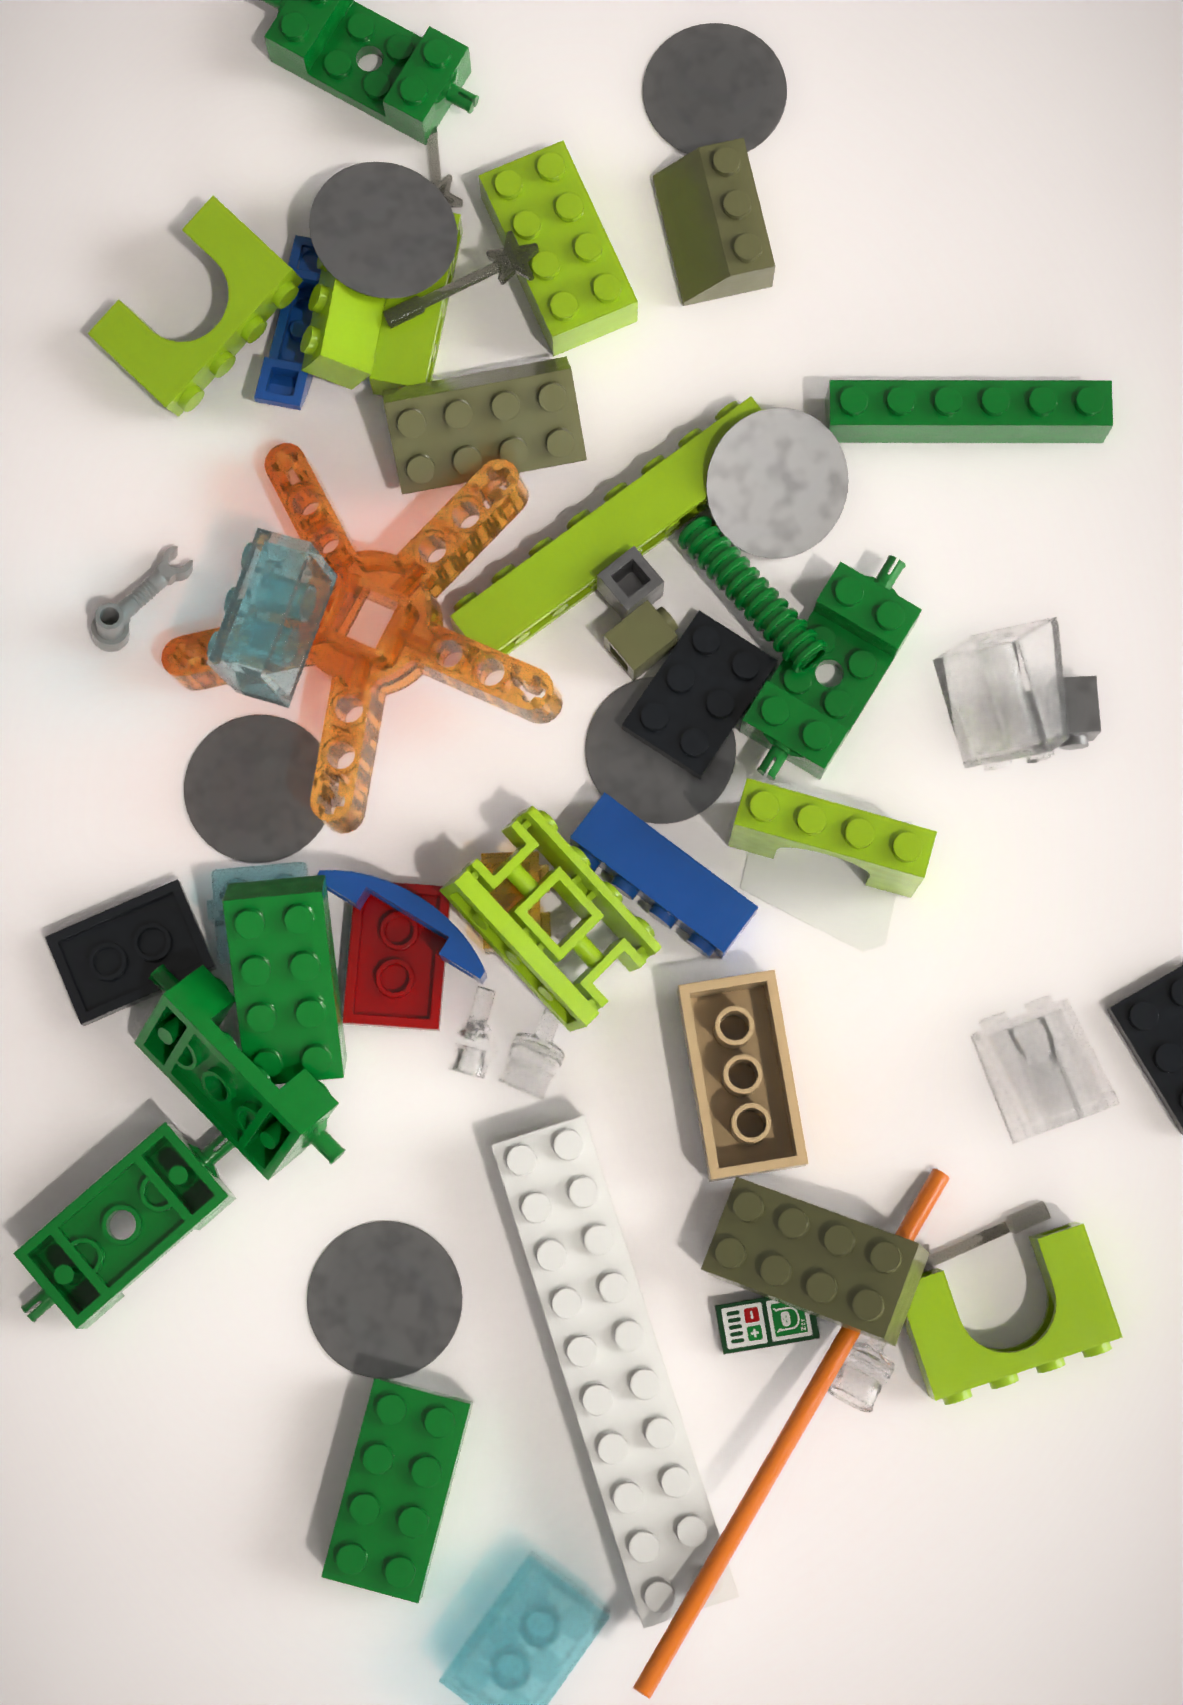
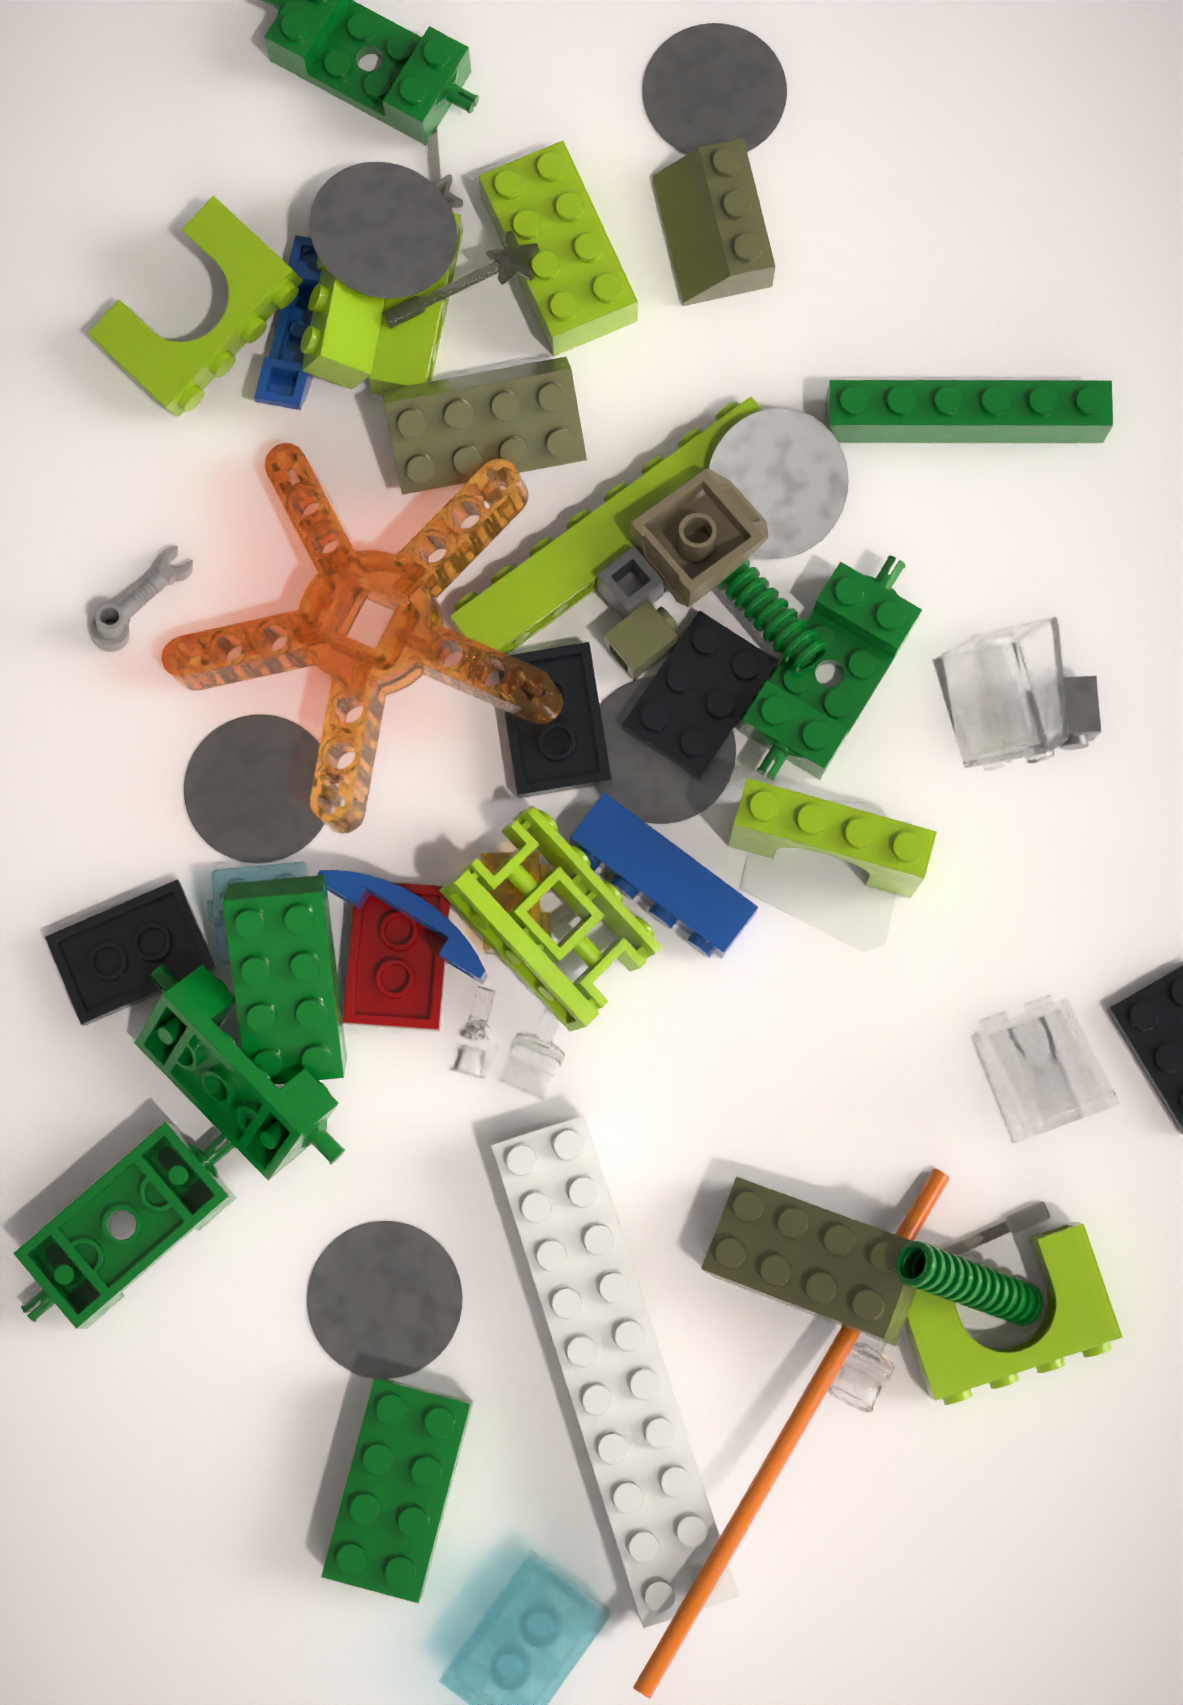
clear light blue brick [207,528,338,708] -> none
tan brick [677,970,809,1182] -> none
tile [714,1297,820,1355] -> none
none -> black plate [496,642,612,798]
none -> dark tan slope [629,469,769,608]
none -> green piece [896,1241,1043,1326]

